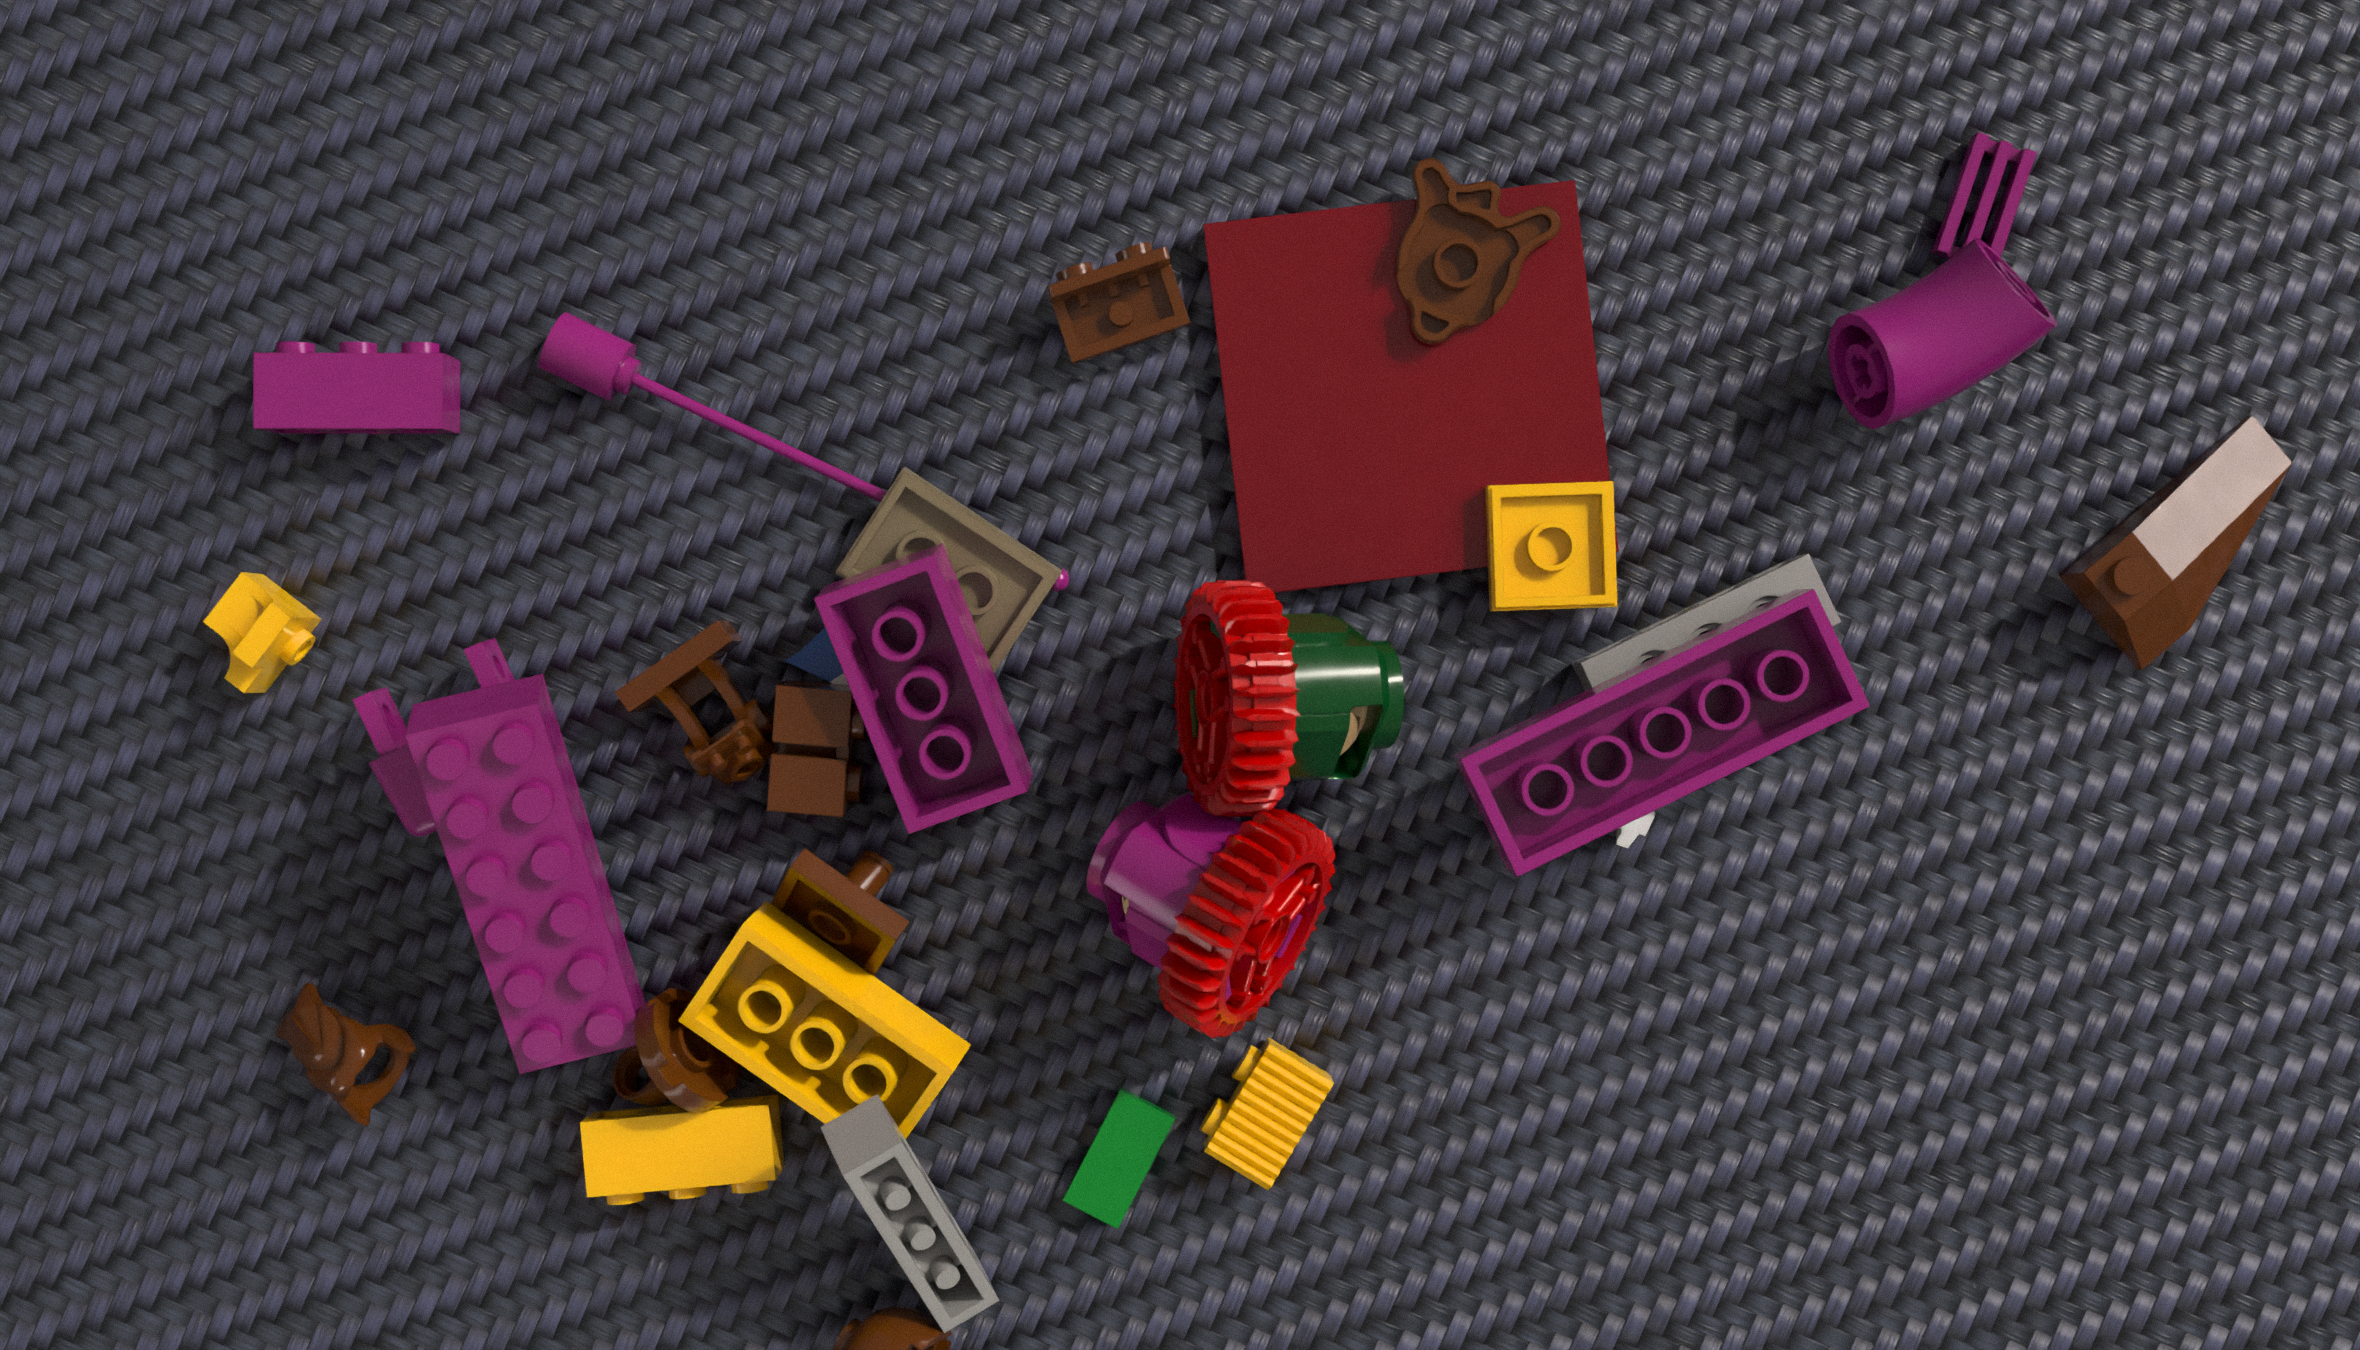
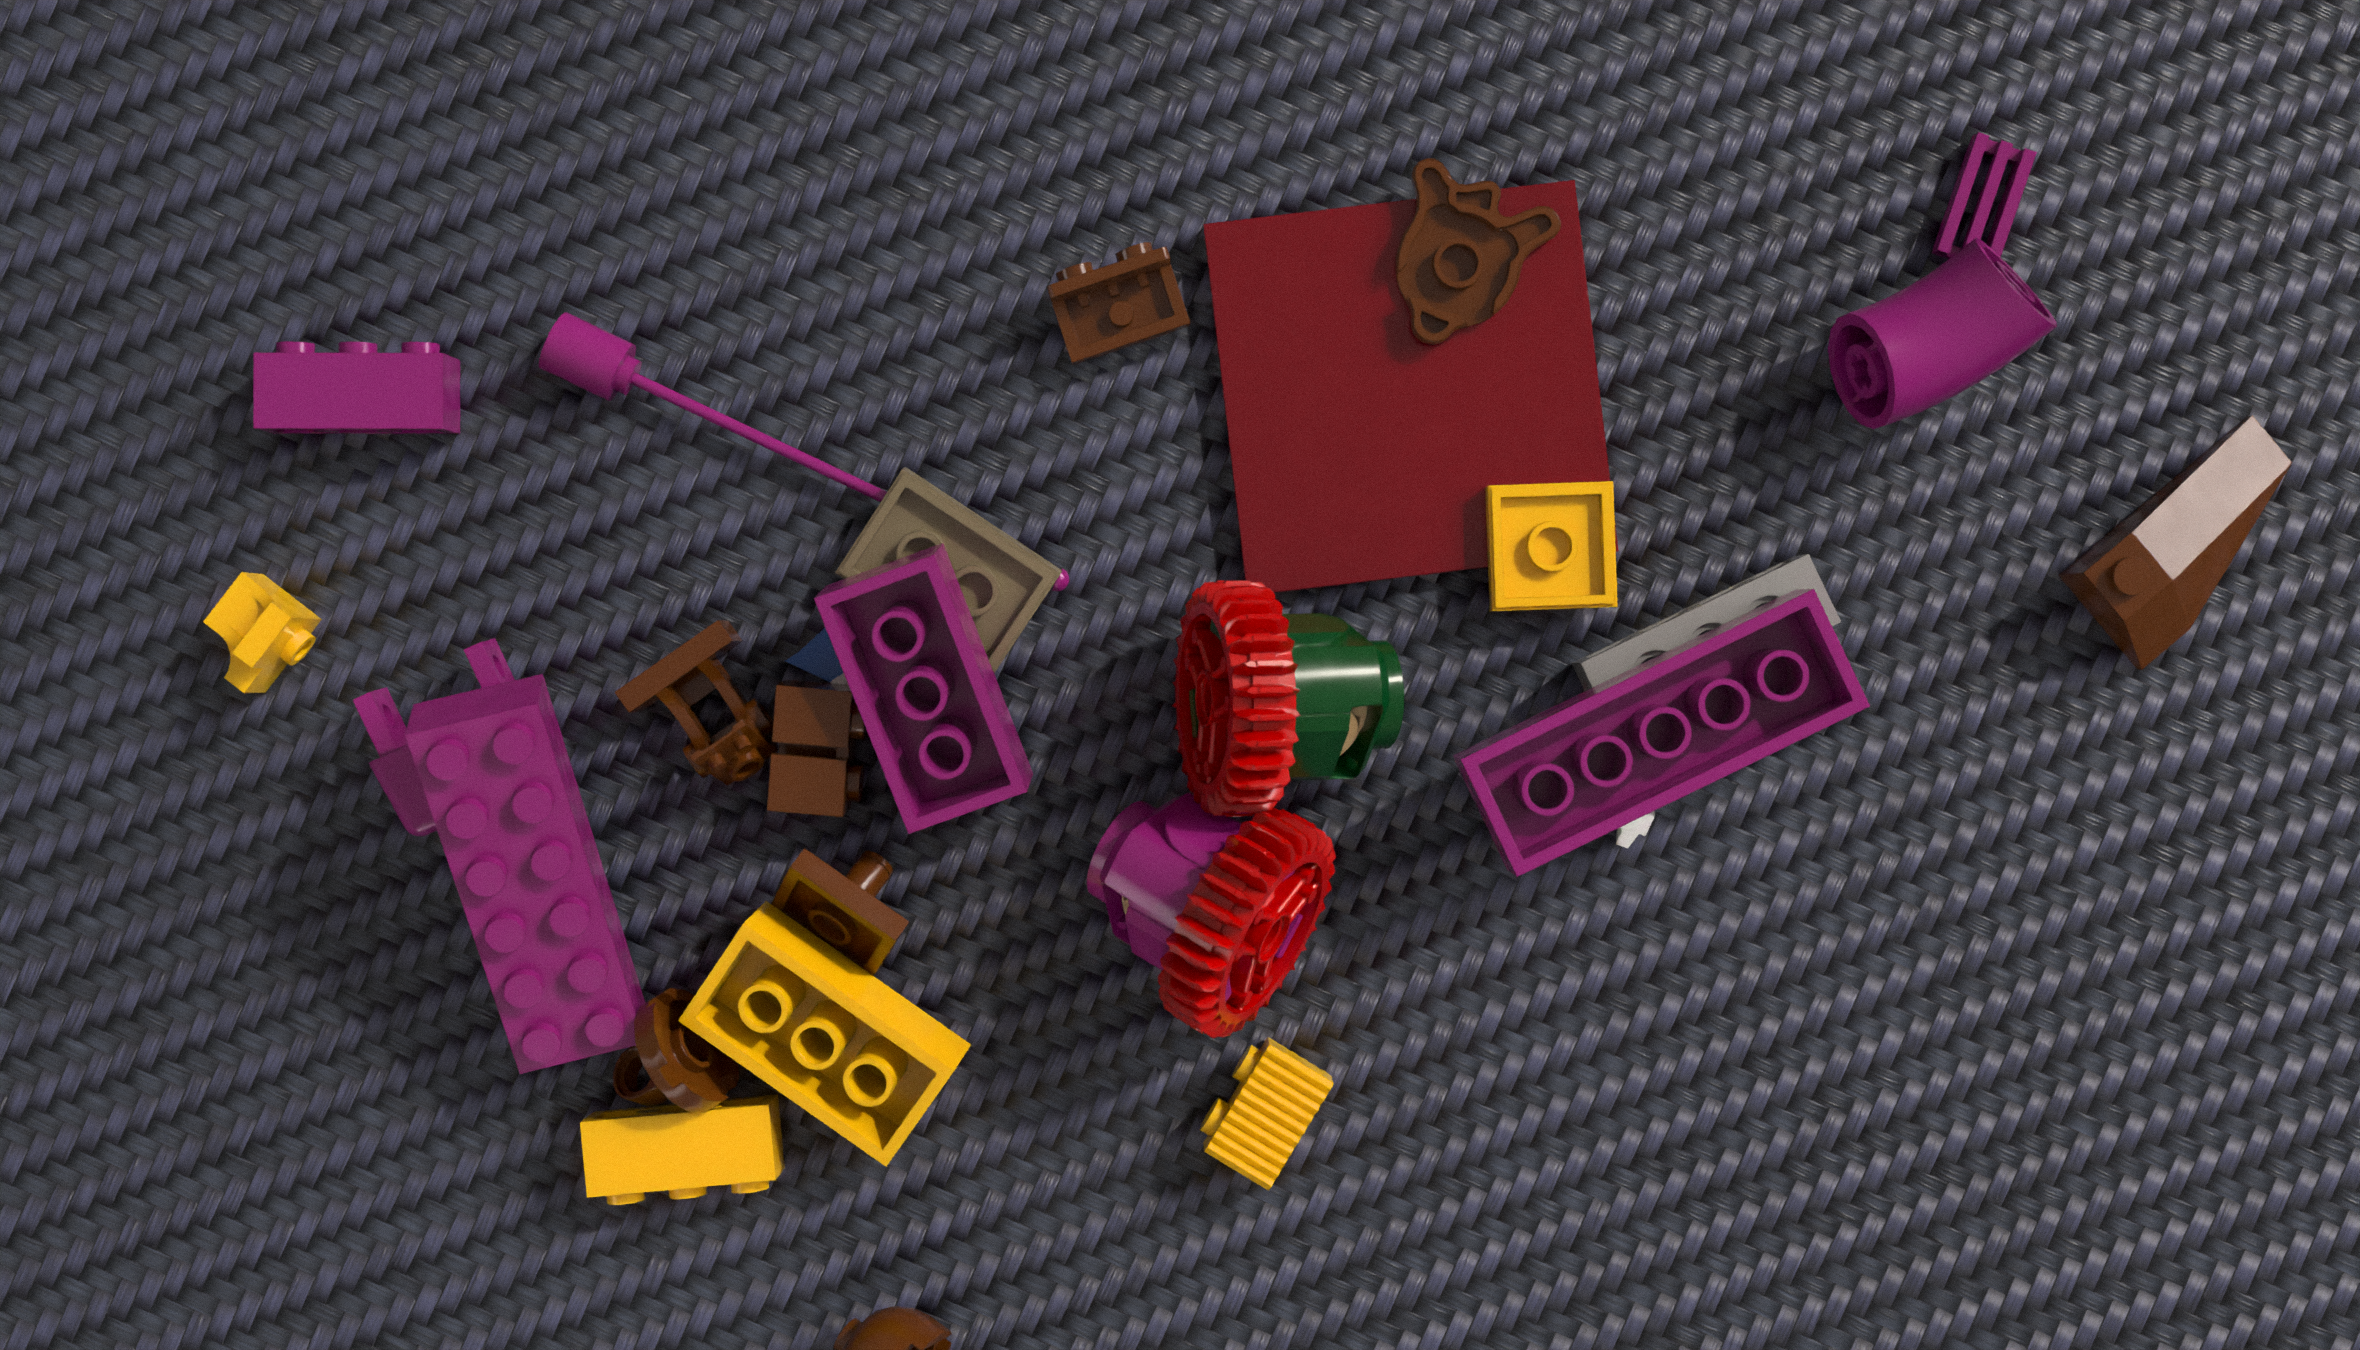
reddish brown hair [276,982,416,1126] -> none
light grey brick [820,1094,999,1333] -> none
green tile [1063,1087,1175,1229] -> none

